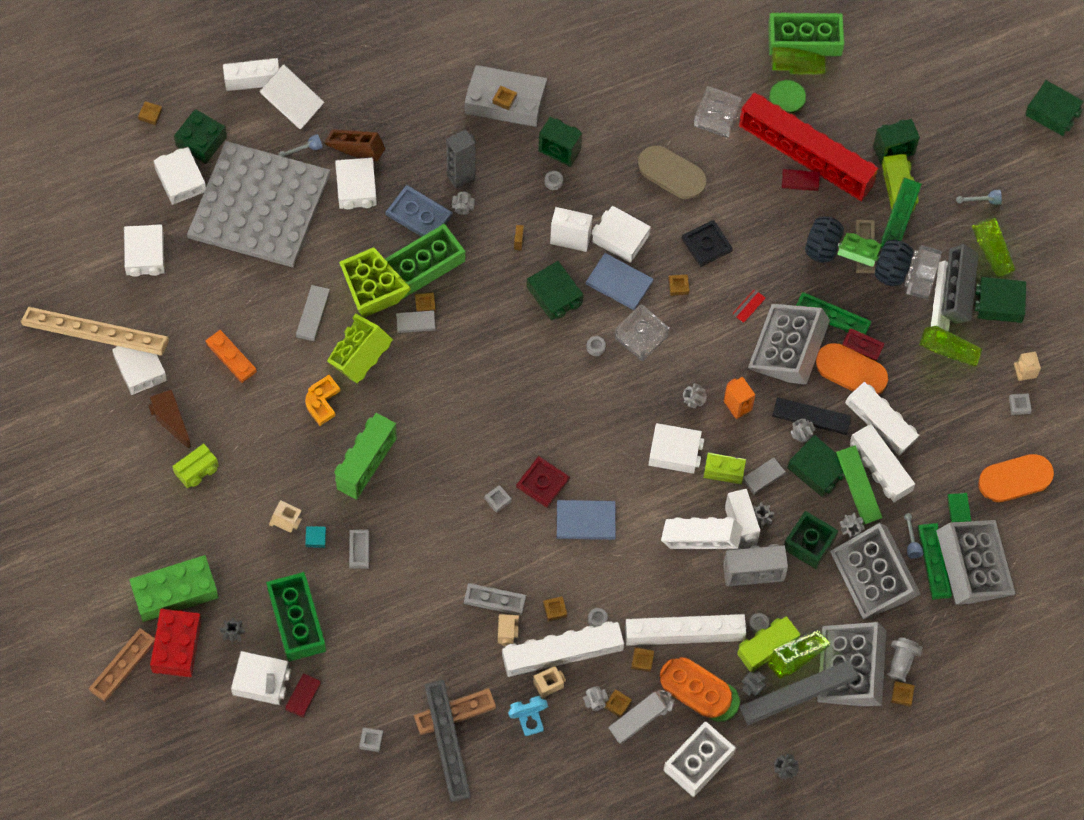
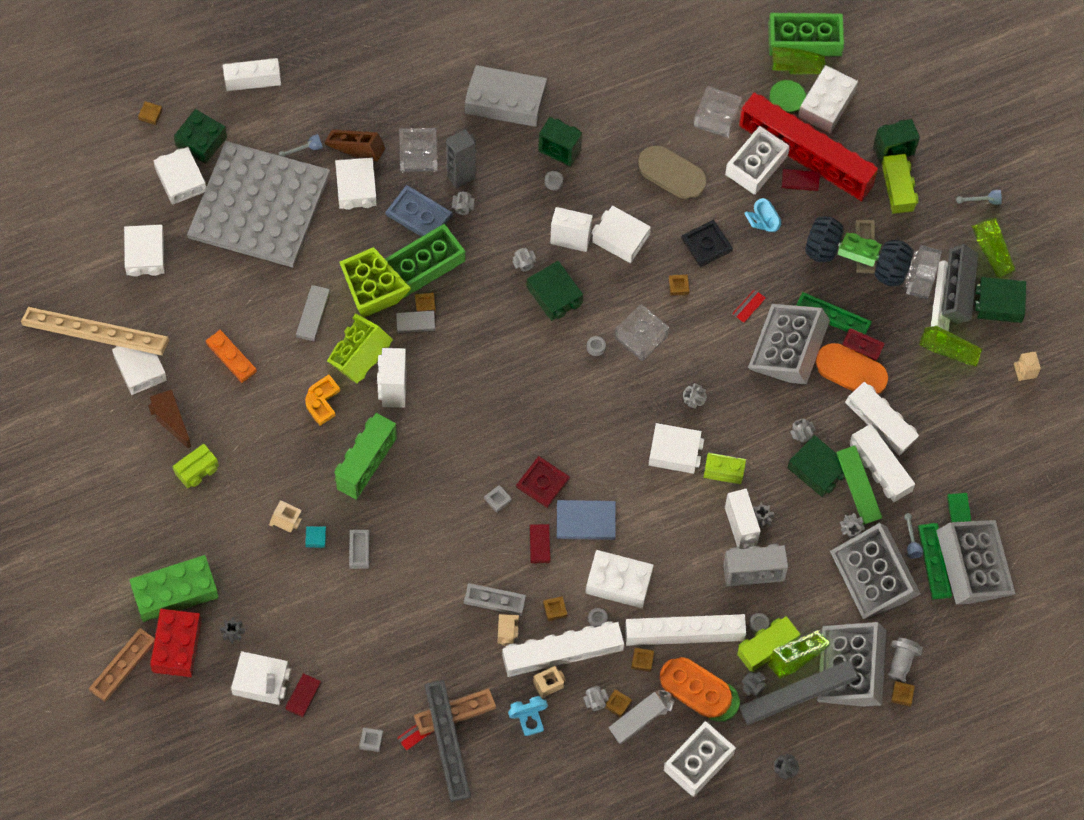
white tile [259,65,324,129] -> none
green brick [266,572,326,662] -> none
pearl gold tile [492,85,517,110] -> none
pearl gold tile [514,225,524,251] -> none
sand blue tile [586,253,654,311] -> none
white brick [661,517,743,549] -> none
orange brick [724,377,755,419] -> none
light grey tile [743,458,785,495] -> none
black tile [772,397,851,435] -> none
dark green brick [784,511,839,569] -> none
green tile [880,177,922,249] -> none
orange tile [978,454,1054,502] -> none
light grey tile [1009,393,1032,415] -> none
dark green brick [1025,80,1084,136] -> none
none -> white brick [377,348,407,408]
none -> red sticker [398,725,433,750]
none -> clear brick [399,128,437,172]
none -> light grey gear [513,248,536,271]
none -> dark red tile [530,524,550,563]
none -> white brick [586,550,653,609]
none -> white brick [725,126,790,195]
none -> medium azure bracket [744,198,781,232]
none -> white brick [798,65,858,134]

